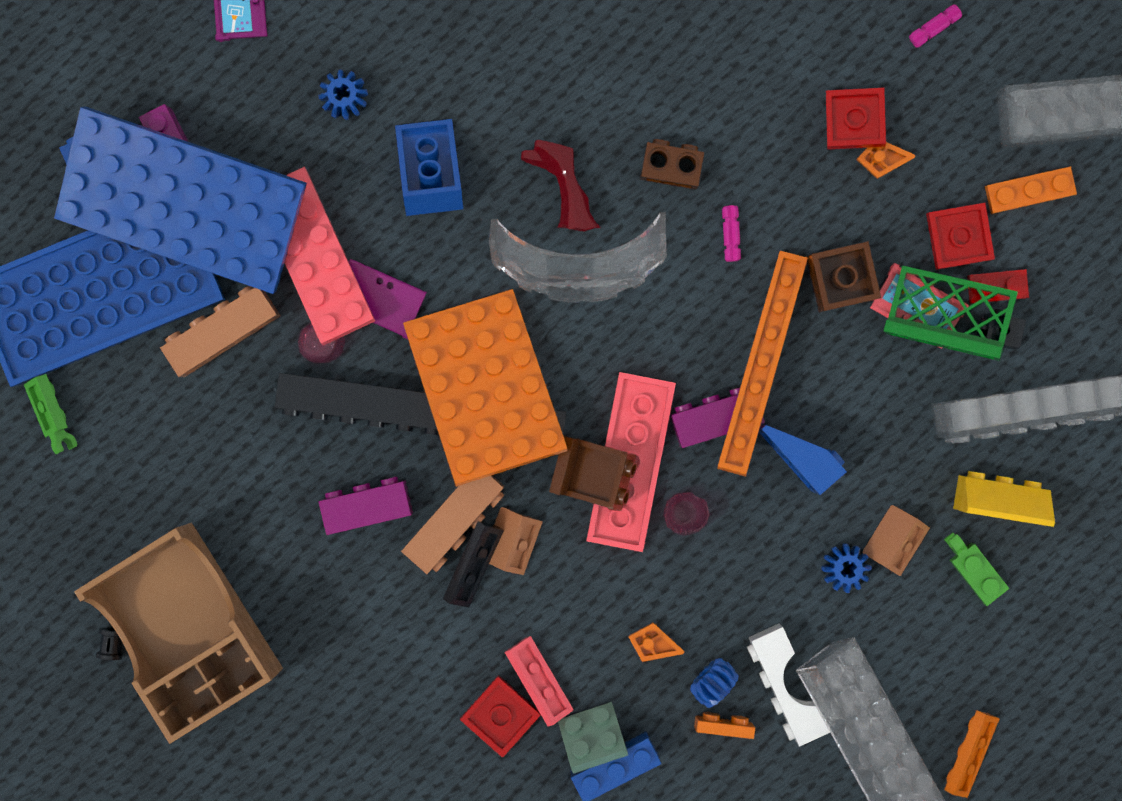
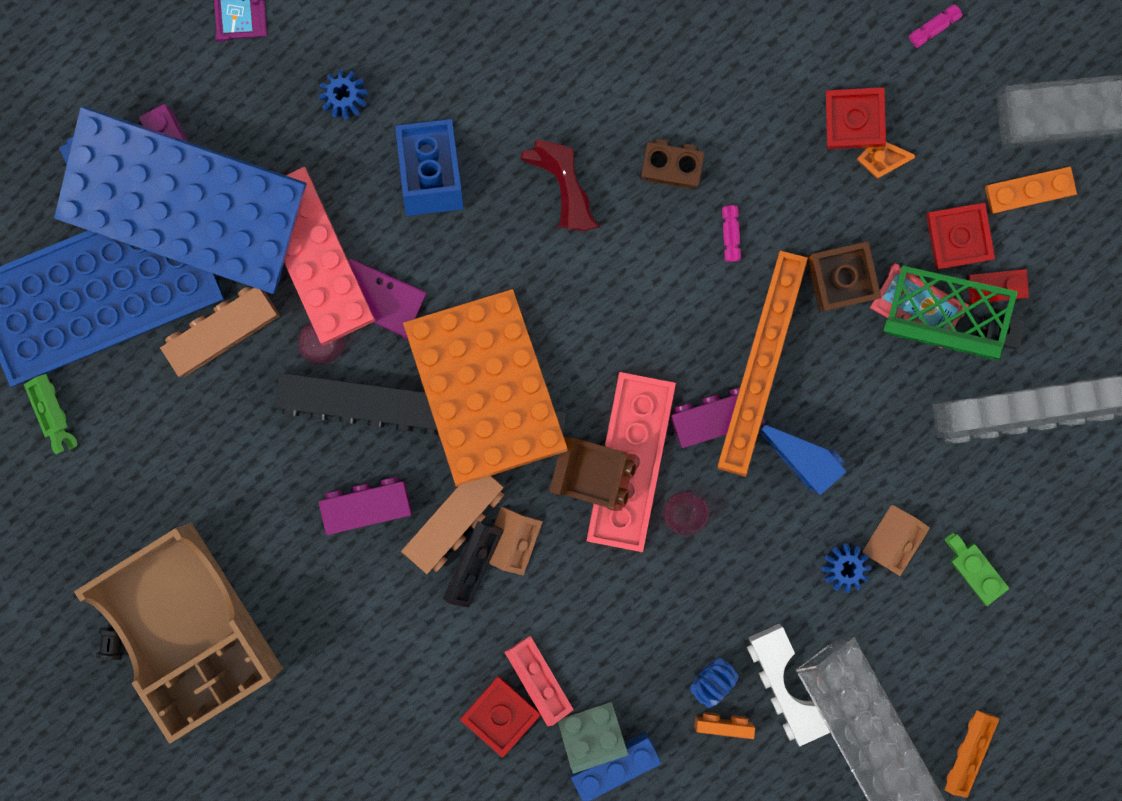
clear windscreen [489,212,667,303] -> none
orange piece [628,622,684,662] -> none
yellow slope [953,471,1055,527] -> none

